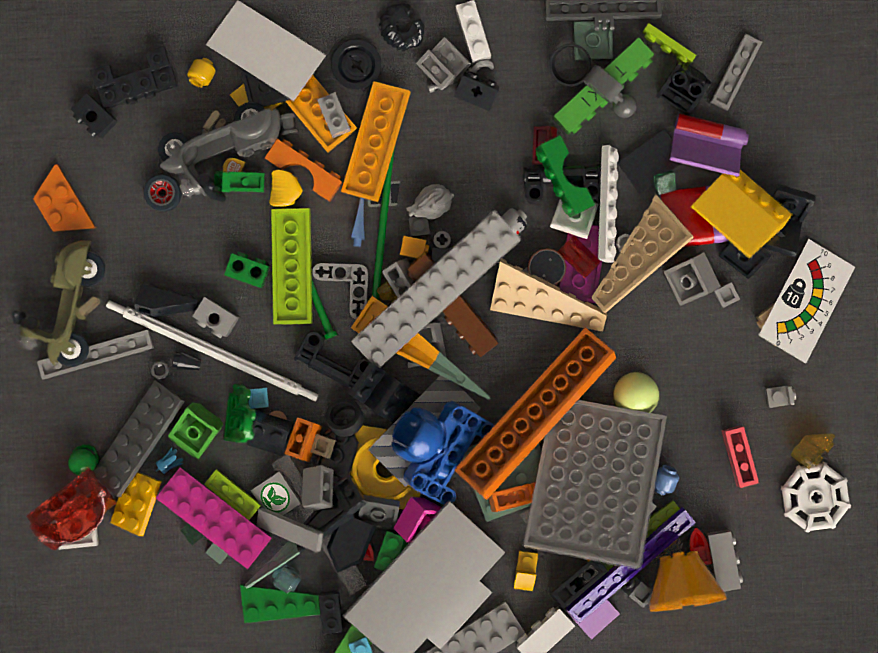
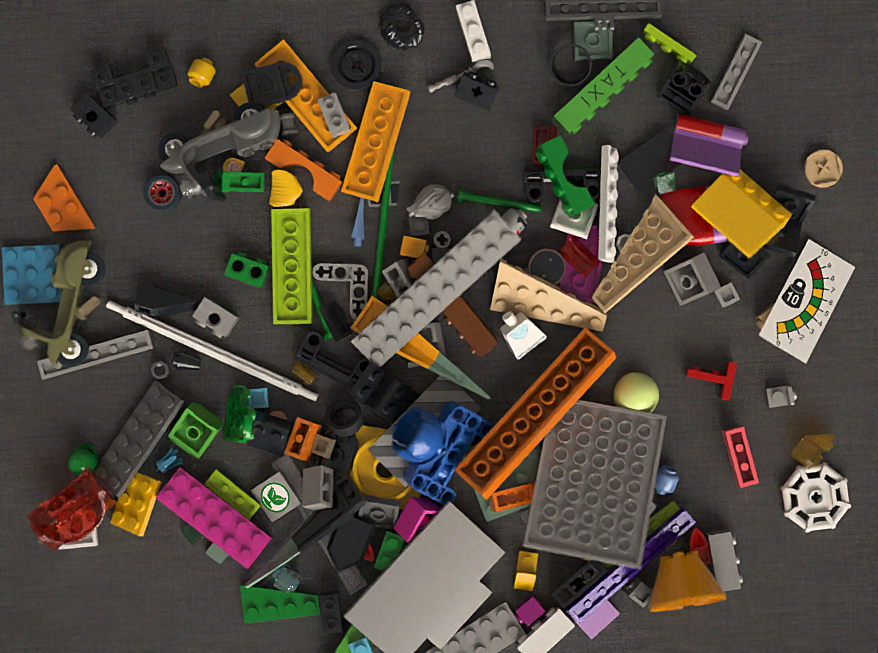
white sticker [206,0,326,101] -> none
light grey tile [257,507,323,552] -> none
light grey slope [416,37,472,90] -> none
dark grey beam [583,65,637,118] -> none
none -> dark azure plate [2,245,63,305]
none -> clear yellow pin [291,362,317,385]
none -> black tile [318,300,352,342]
none -> green bar [457,188,542,213]
none -> white torso [500,311,547,360]
none -> magenta brick [514,594,545,626]
none -> red bracket [684,361,737,401]
none -> tan tile [804,149,843,188]

